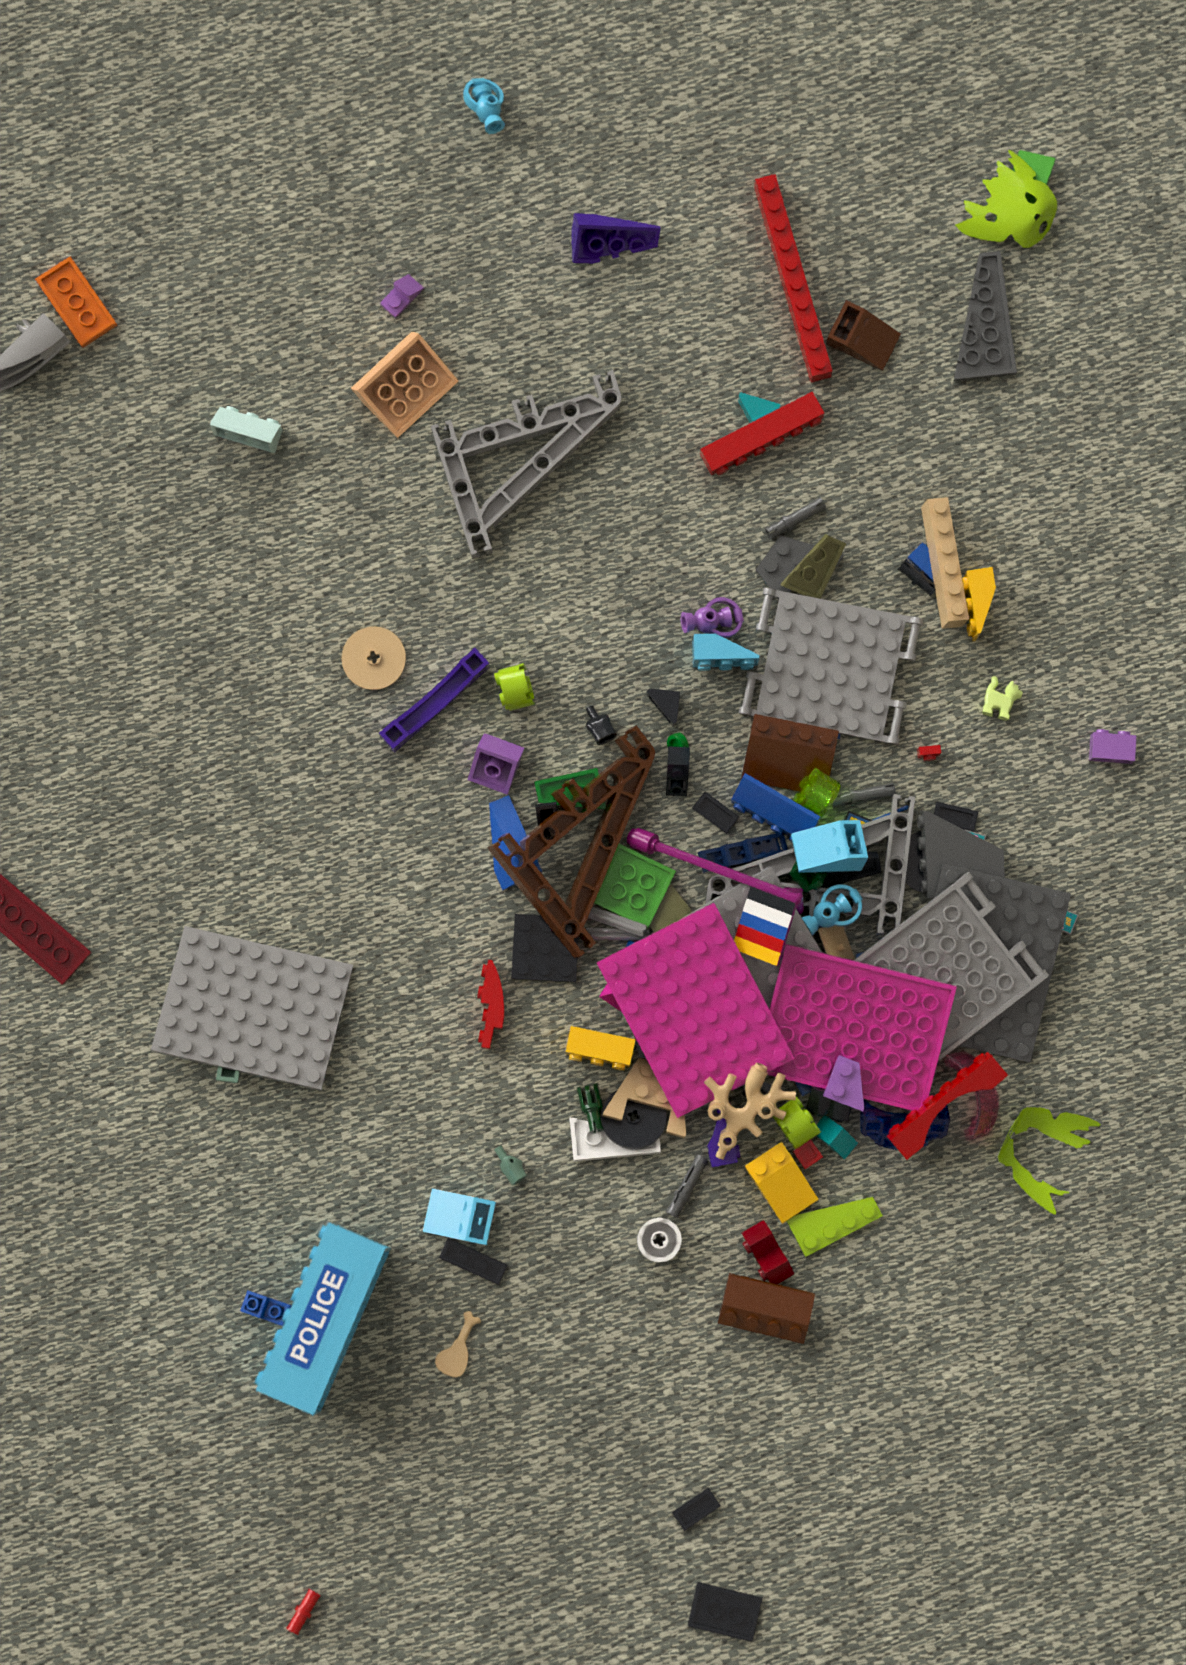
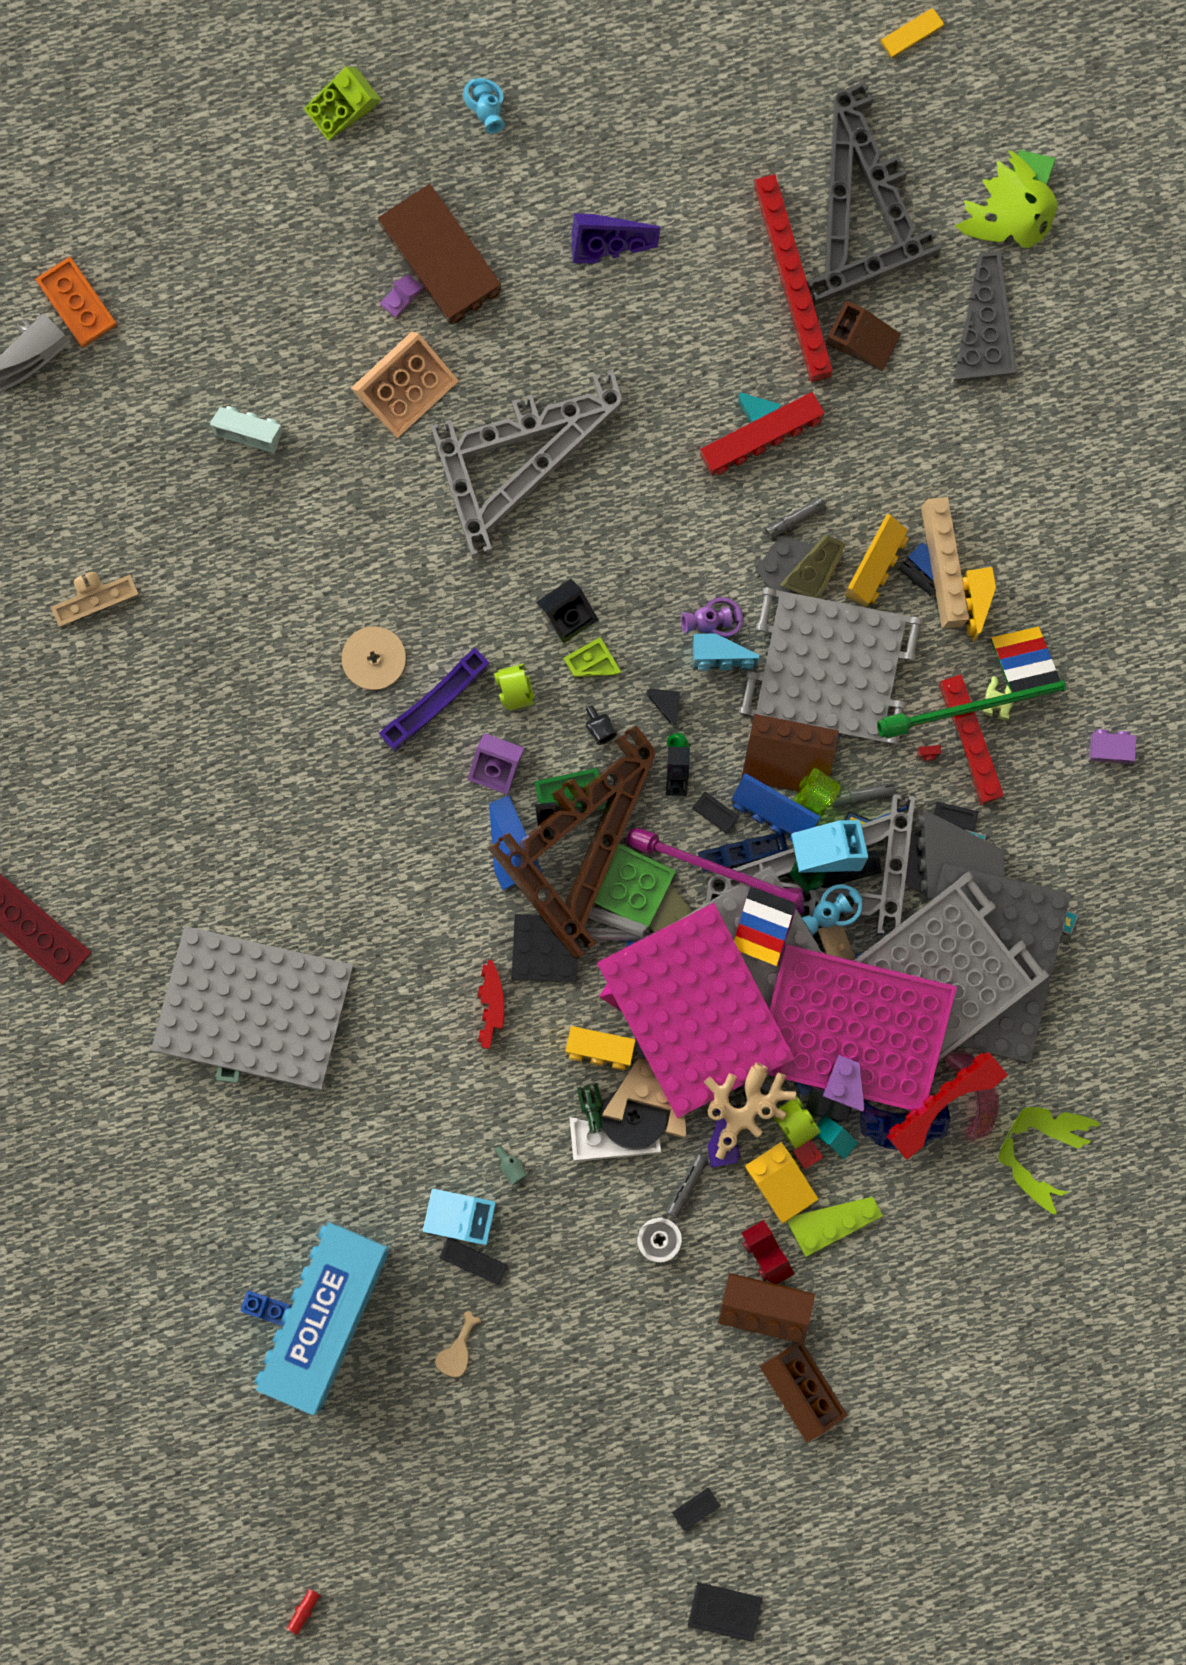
none -> tan plate [51,572,139,627]
none -> lime slope [304,66,381,141]
none -> reddish brown brick [378,183,502,324]
none -> black slope [536,579,598,644]
none -> lime wing [563,637,621,678]
none -> reddish brown slope [759,1342,847,1443]
none -> dark grey piece [807,81,941,306]
none -> yellow slope [845,513,909,608]
none -> flag [877,626,1066,739]
none -> yellow tile [880,8,944,58]
none -> red arch [939,674,1004,805]

